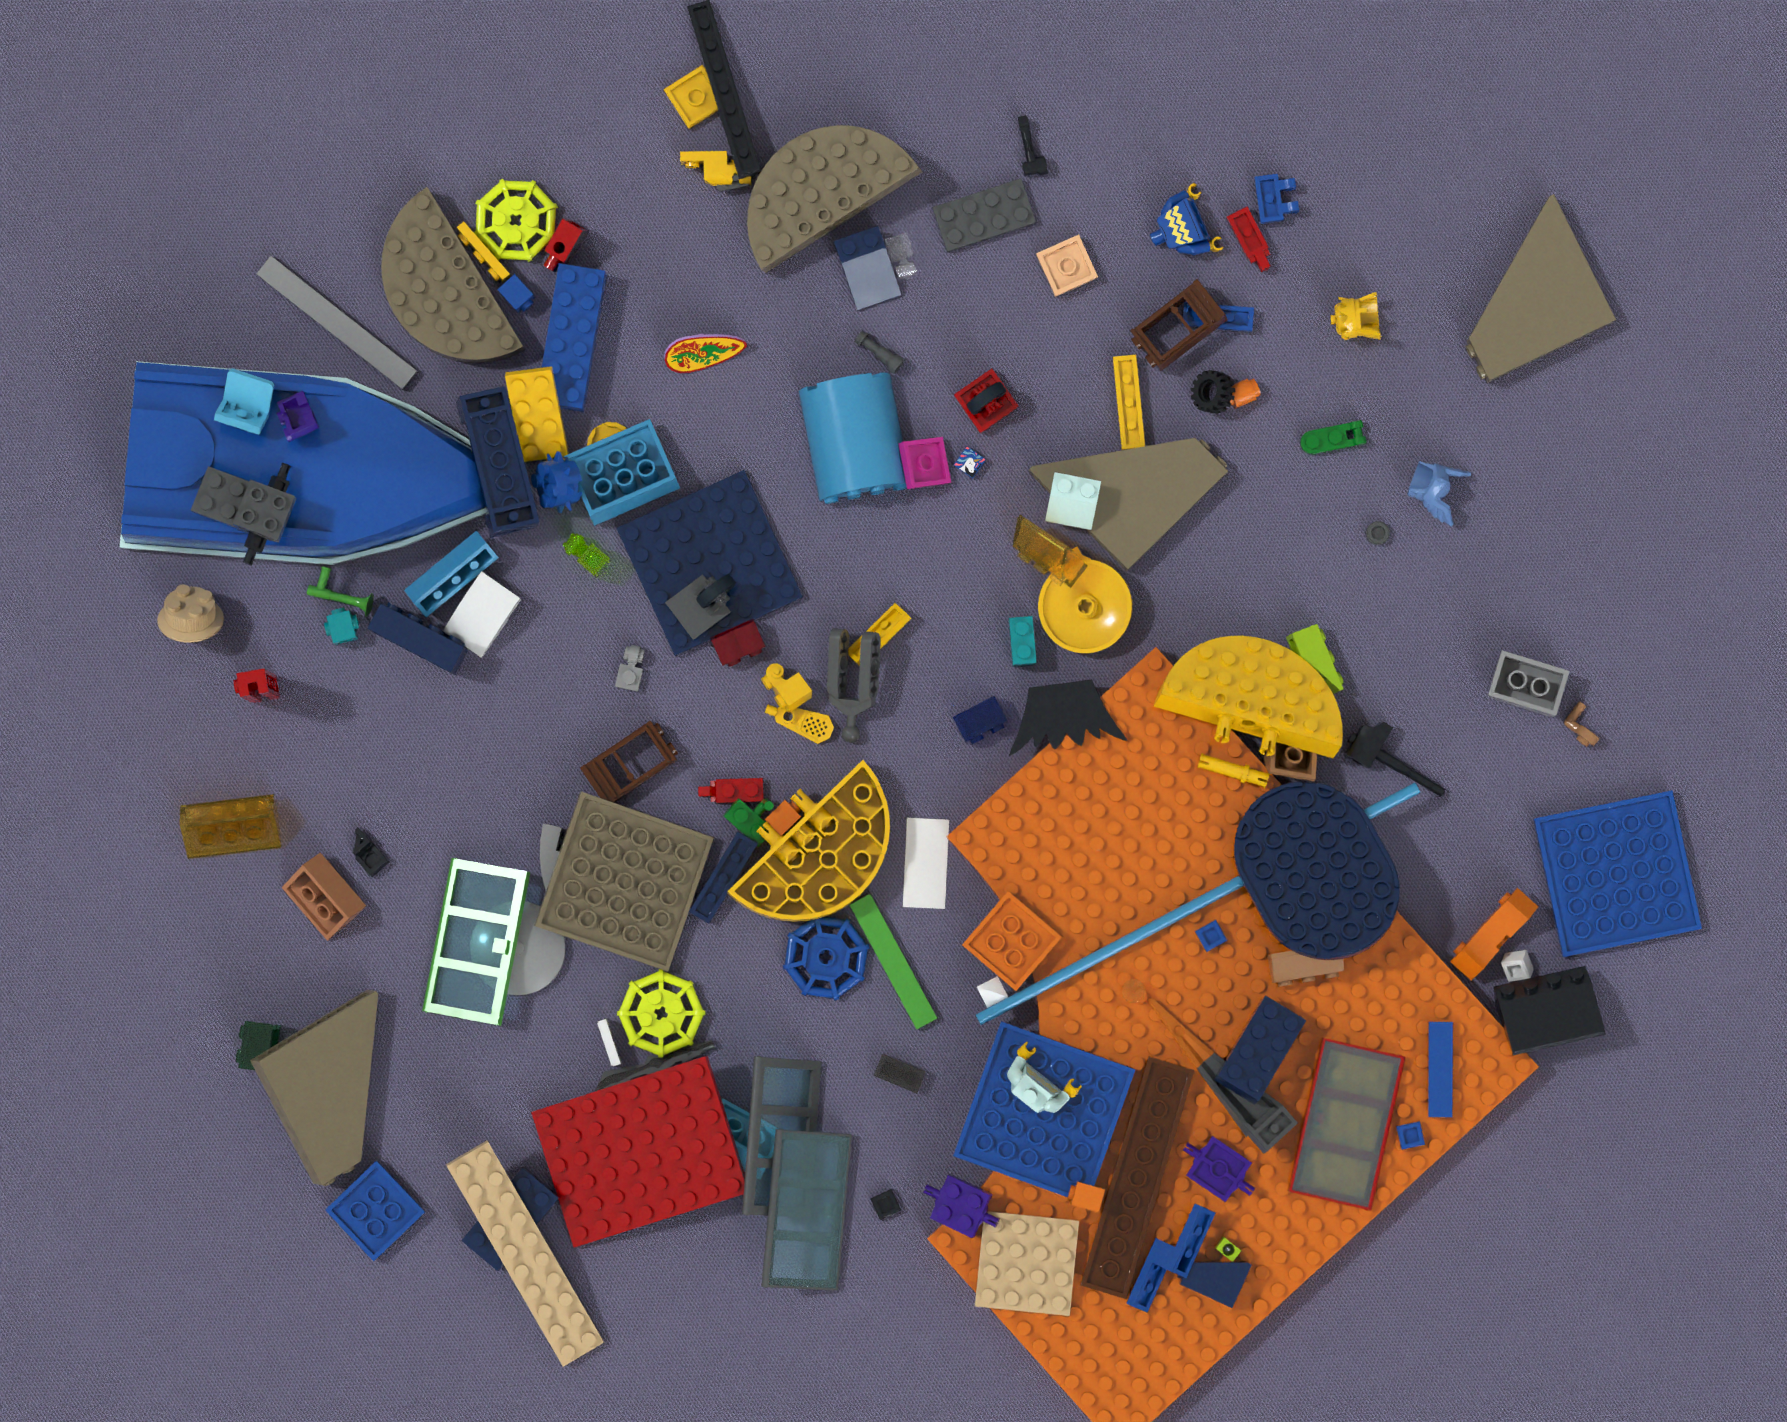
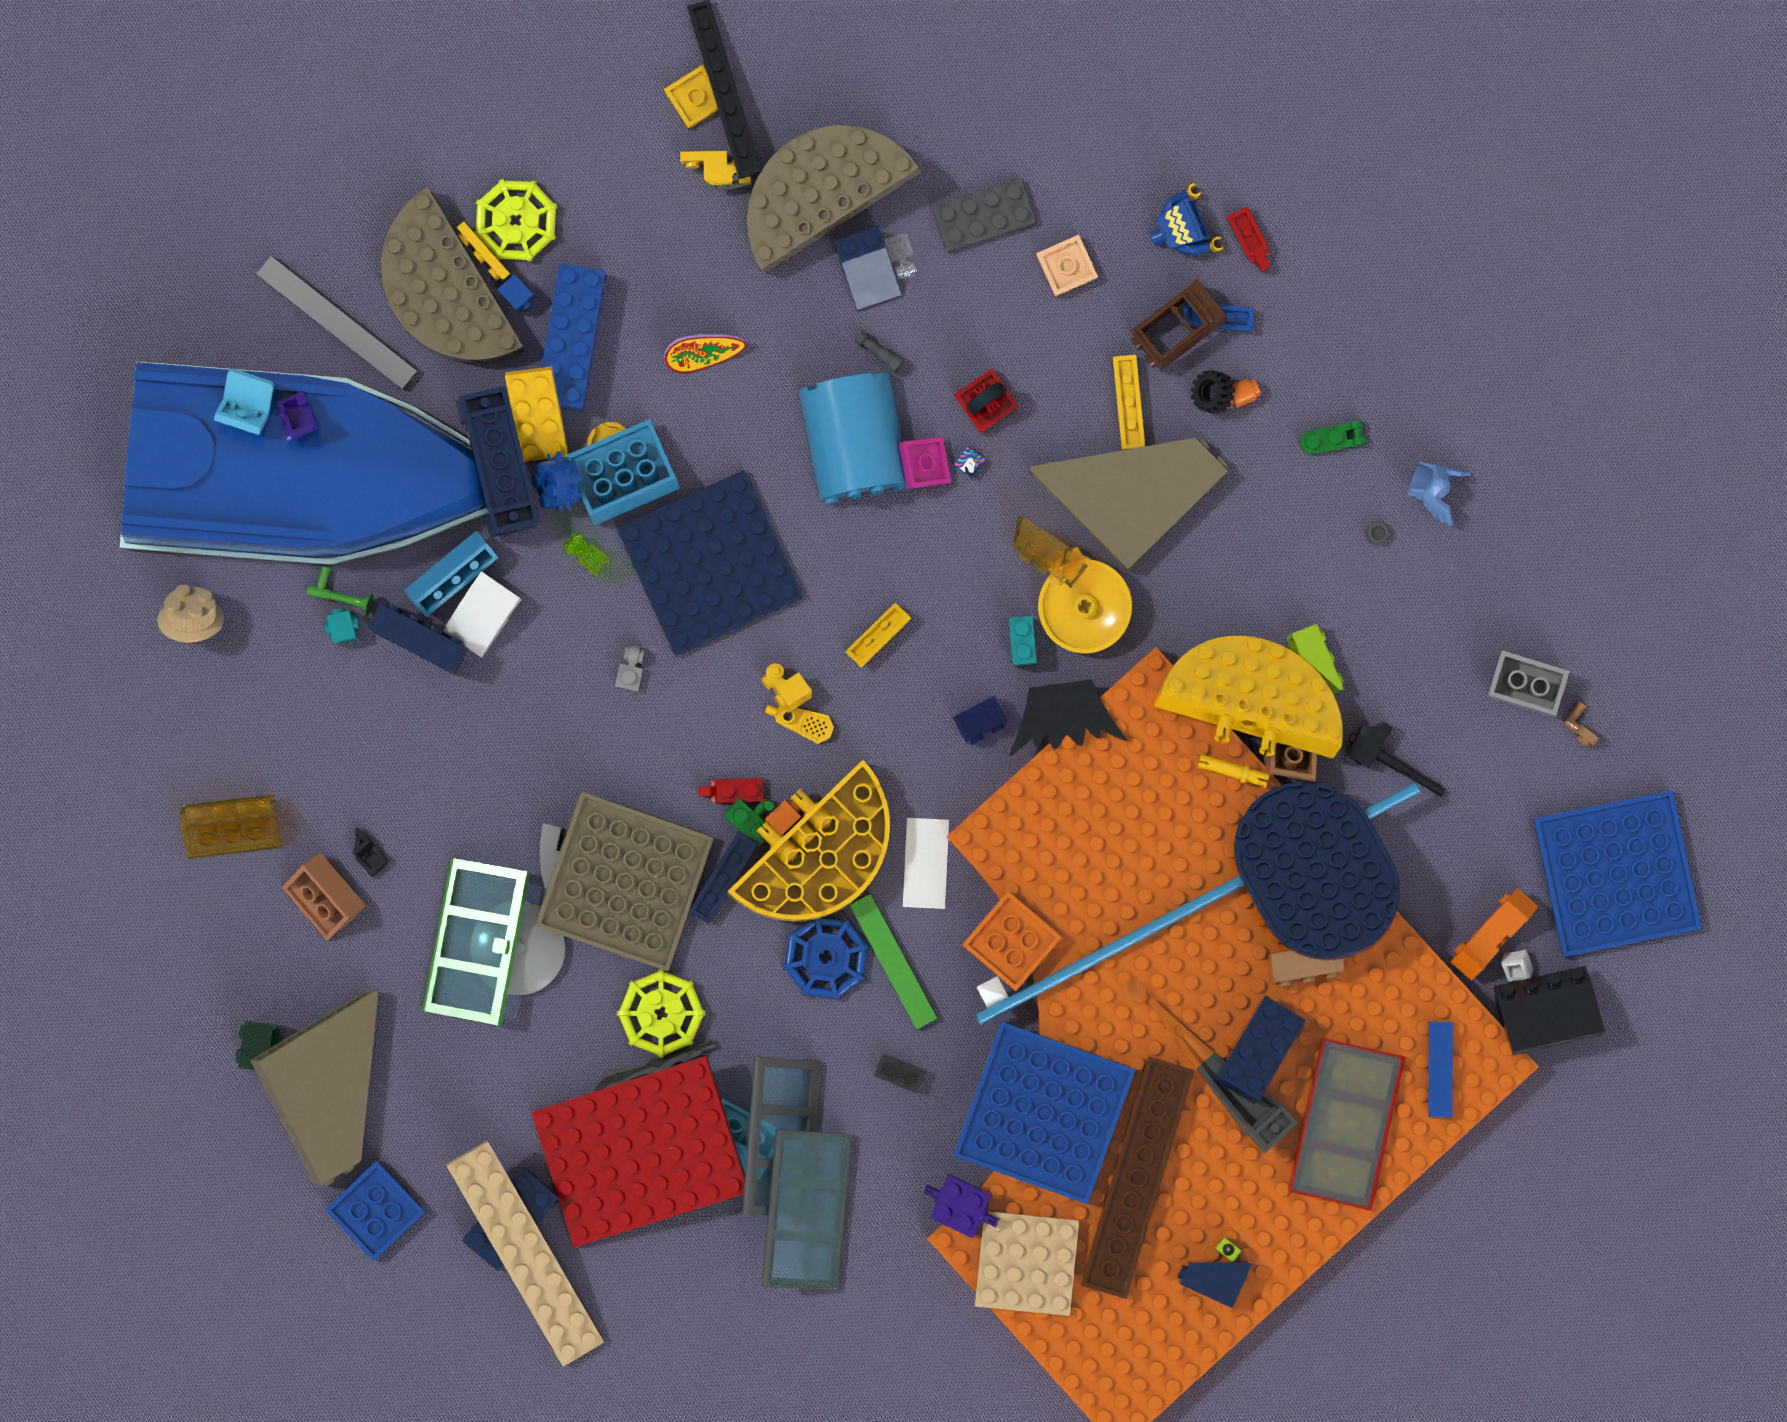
dark grey piece [191,463,297,566] -> none
red brick [233,668,280,703] -> none
red torso [544,218,589,272] -> none
reddish brown door [580,721,678,803] -> none
white tile [597,1019,622,1066] -> none
dark grey plate [665,574,736,640] -> none
dark red brick [710,619,765,667] -> none
dark grey piece [827,628,881,743] -> none
black tile [870,1189,901,1220] -> none
light aqua torso [1007,1042,1082,1113] -> none
black brick [1018,115,1048,176] -> none
light aqua slope [1045,472,1101,530] -> none
orange brick [1067,1181,1105,1212] -> none
blue bracket [1127,1204,1216,1313] -> none
dark purple plate [1182,1136,1255,1202] -> none
blue tile [1195,920,1227,952] -> none
blue plate [1254,174,1299,224] -> none
yellow hat [1330,292,1381,340] -> none
blue tile [1396,1121,1425,1150] -> none
dark tan slope [1465,194,1616,383] -> none

